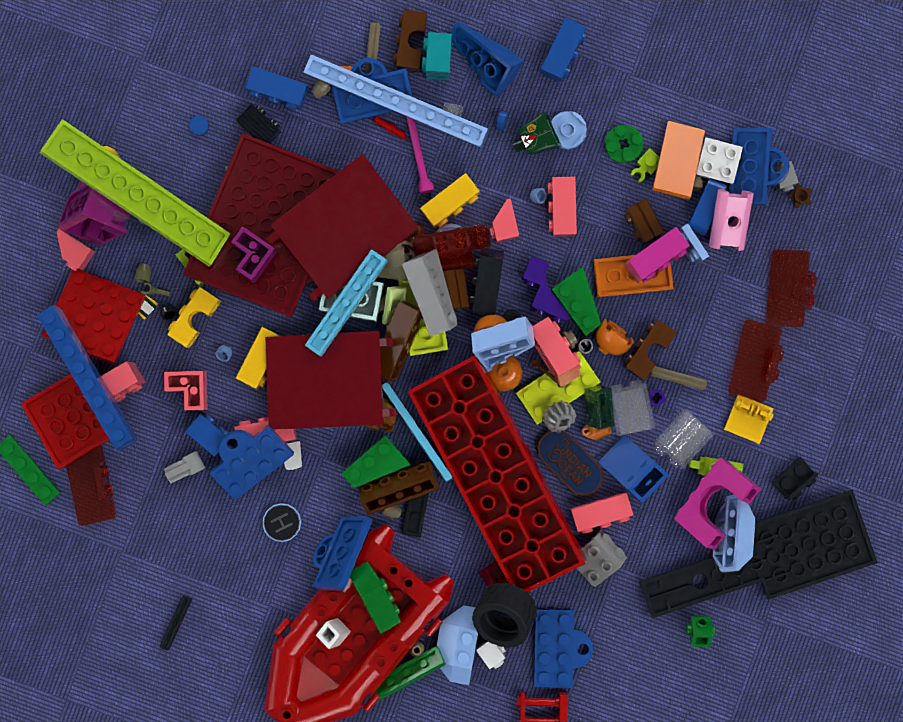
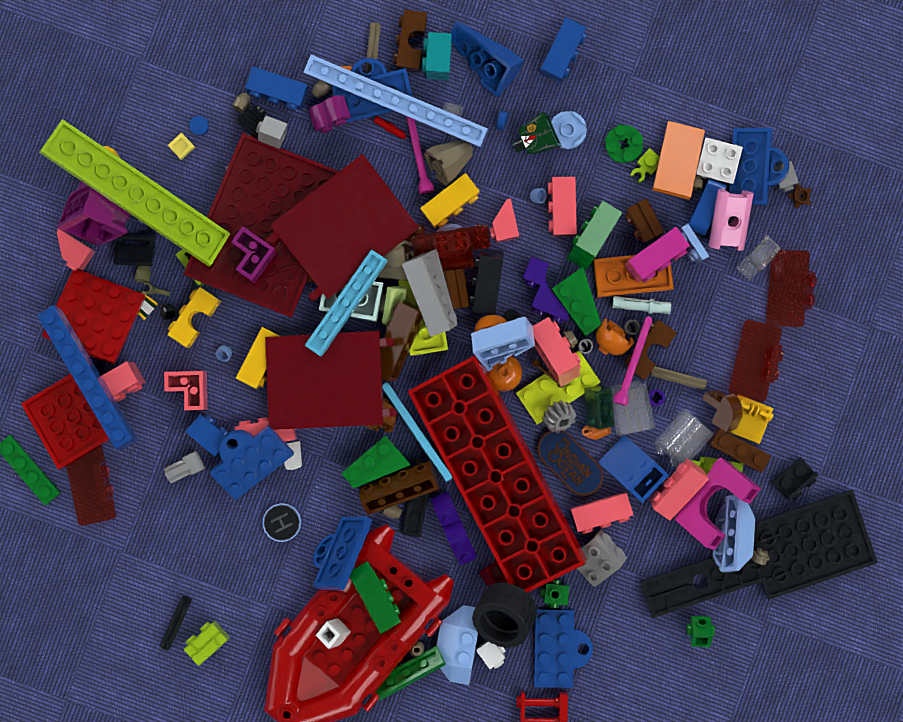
none -> black plate [113,232,156,266]
none -> light yellow tile [168,132,196,160]
none -> lime brick [184,621,230,666]
none -> dark tan hose [232,92,251,113]
none -> light grey brick [256,116,287,149]
none -> magenta brick [308,95,351,134]
none -> dark tan cone [424,139,473,186]
none -> dark purple arch [431,492,477,566]
none -> green brick [540,579,569,608]
none -> wedge [566,201,622,271]
none -> light aqua pin [612,296,671,315]
none -> dark pink piece [613,316,652,406]
none -> dark grey hinge [625,320,640,335]
none -> coral brick [649,458,709,520]
none -> reddish brown brick [703,390,743,432]
none -> reddish brown arch [708,428,771,473]
none -> clear brick [736,235,781,280]
none -> dark tan plate [751,548,770,565]

